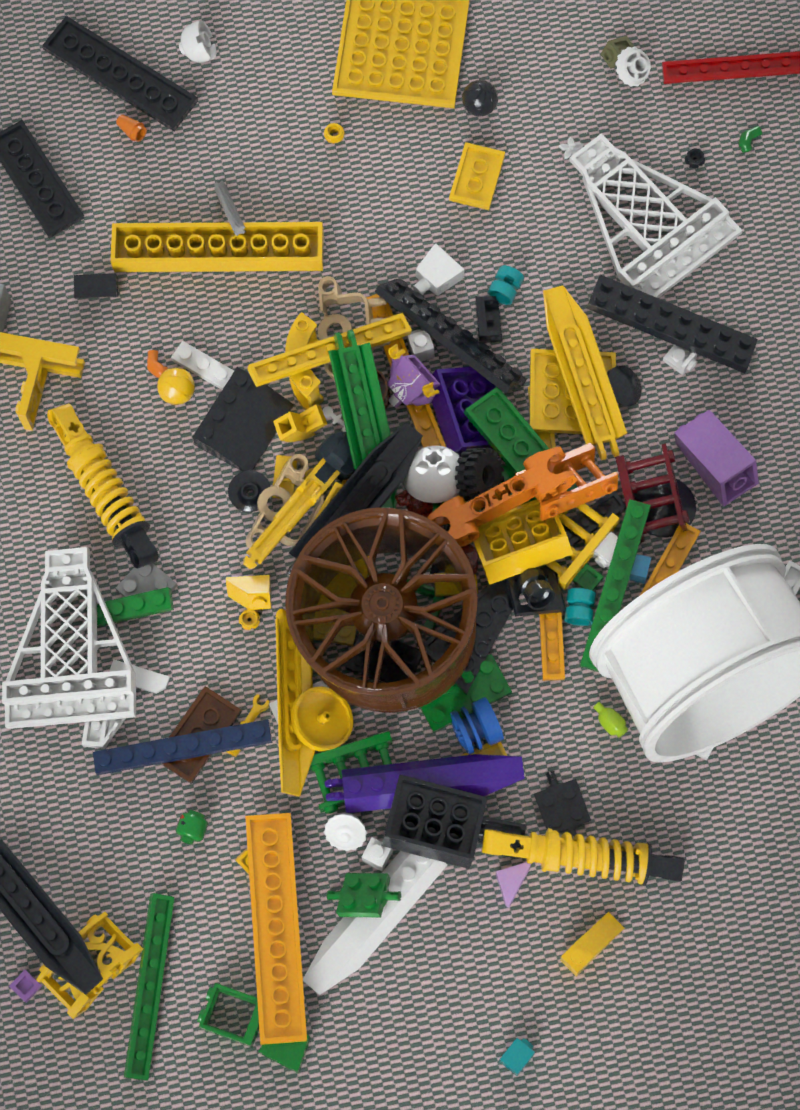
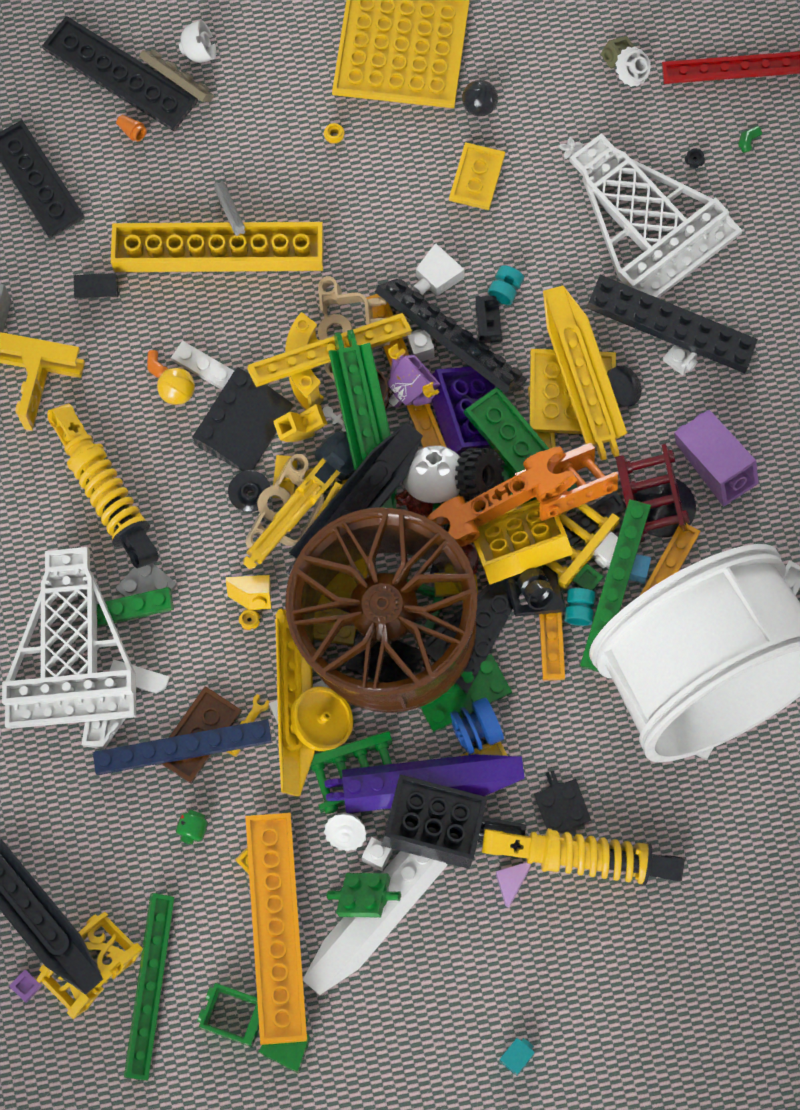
yellow slope [560,912,625,977] -> none
lime plant [593,702,629,738] -> none
none -> dark tan plate [139,49,214,102]

